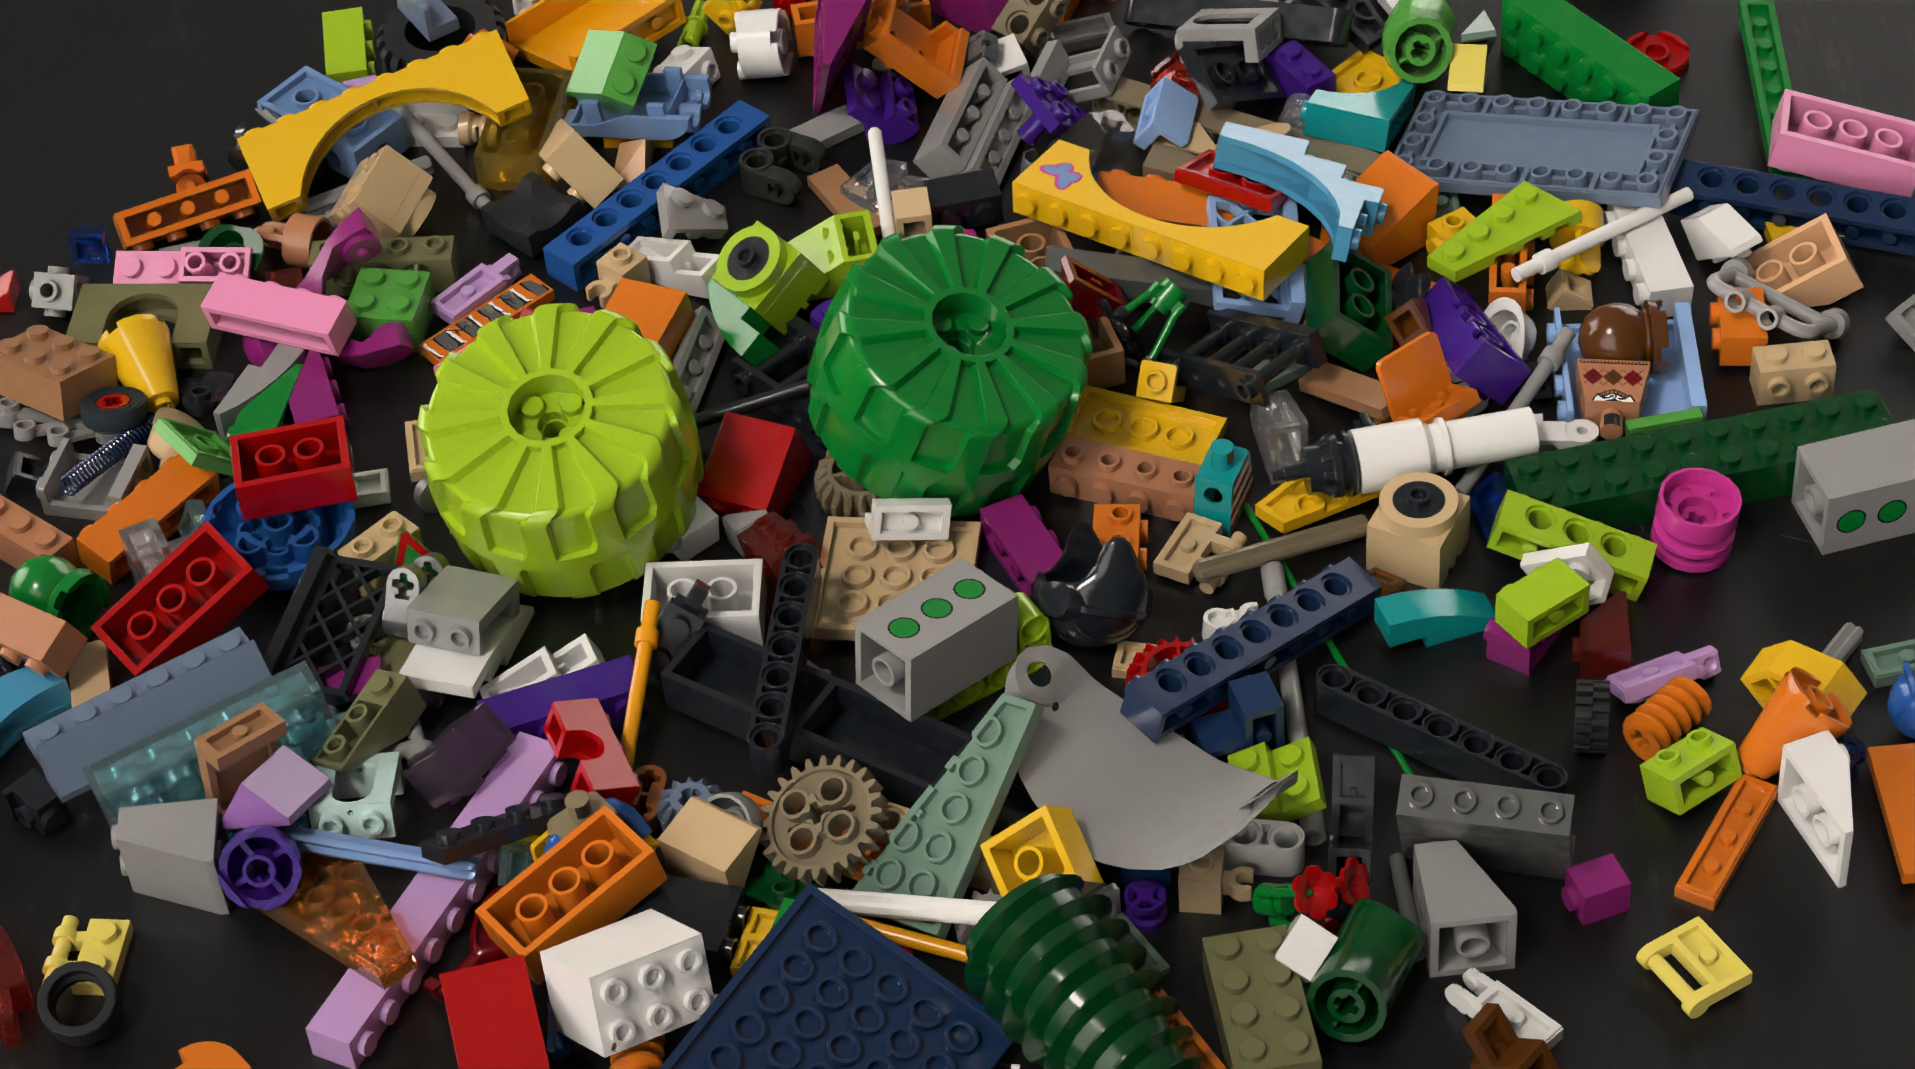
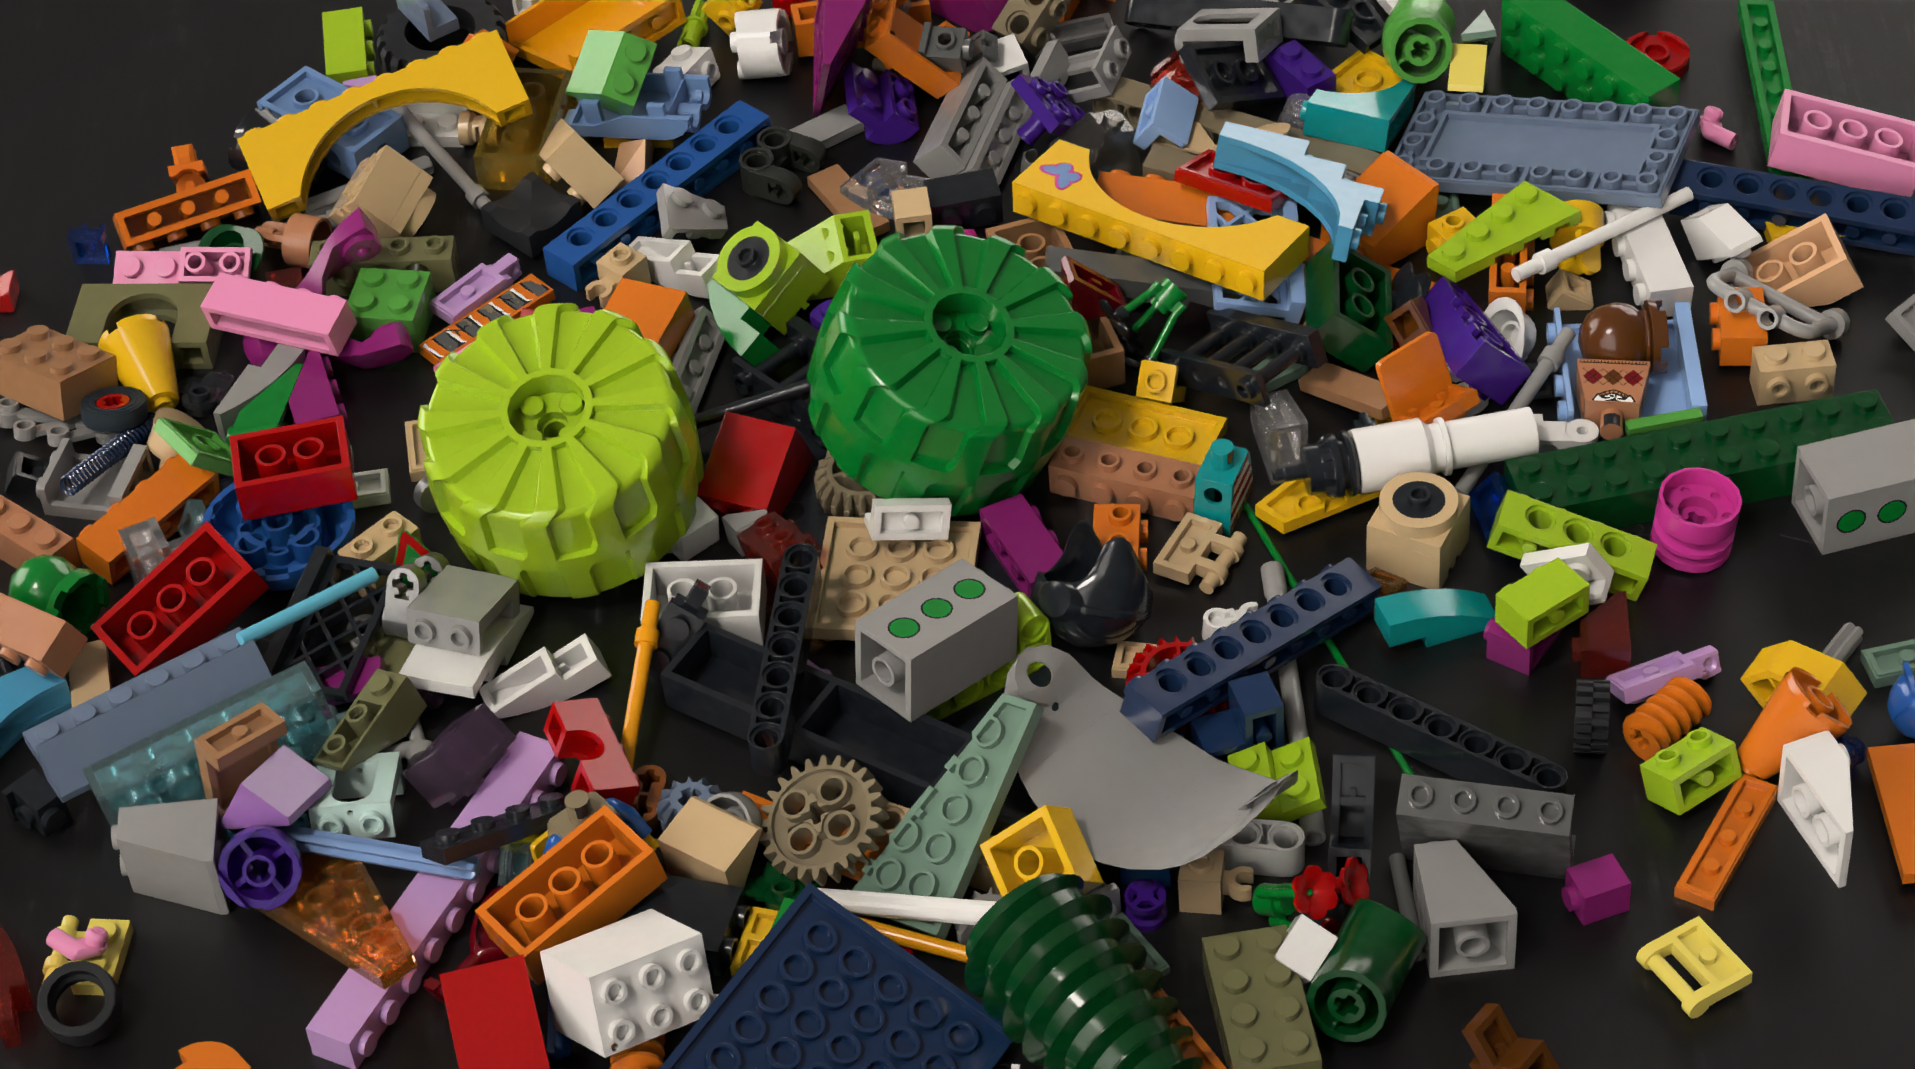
light grey brick [29,266,89,318] -> none
dark purple brick [477,655,648,761] -> none
white piece [868,127,896,239] -> none
dark tan axle [1192,514,1368,583] -> none
white hinge [1444,967,1564,1050] -> none
none -> bright pink arm [46,926,109,961]
none -> medium azure bar [236,567,379,646]
none -> dark grey brick [918,22,974,73]
none -> bright pink arm [1699,106,1739,150]

